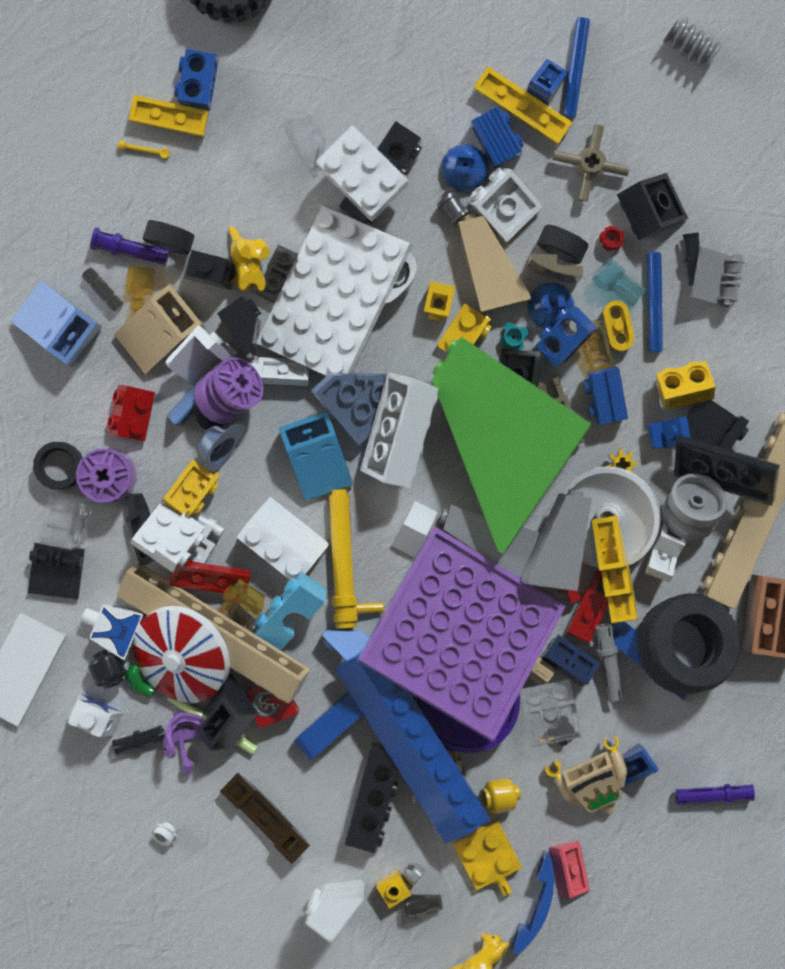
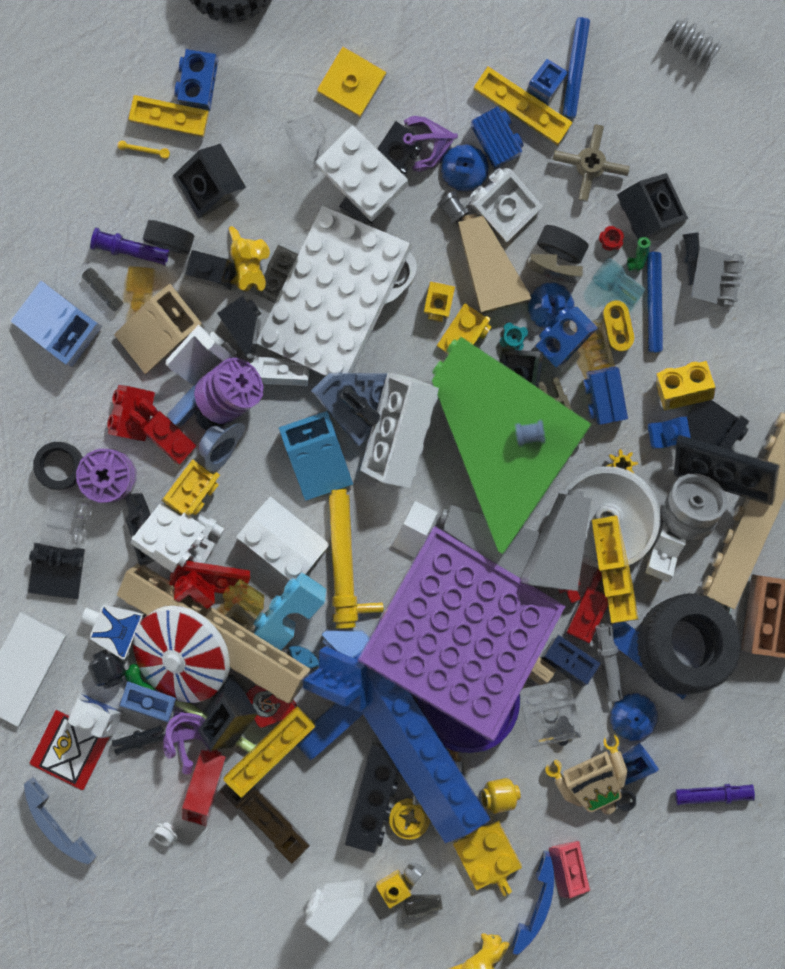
none -> sand blue slope [24,777,96,864]
none -> sticker [30,710,110,790]
none -> medium blue slope [120,682,176,722]
none -> red hinge [129,398,196,465]
none -> black slope [173,143,246,219]
none -> red bracket [174,571,215,609]
none -> red slope [182,749,226,827]
none -> yellow plate [223,707,315,798]
none -> dark azure tile [289,646,319,668]
none -> blue bracket [303,646,367,712]
none -> yellow plate [317,47,386,118]
none -> black axle [338,386,380,427]
none -> yellow gear [389,798,430,840]
none -> medium lavender helmet [403,116,458,172]
none -> sand blue bush [516,420,545,447]
none -> blue hair [610,693,658,741]
none -> black hinge [616,790,637,812]
none -> green arm [626,237,651,272]

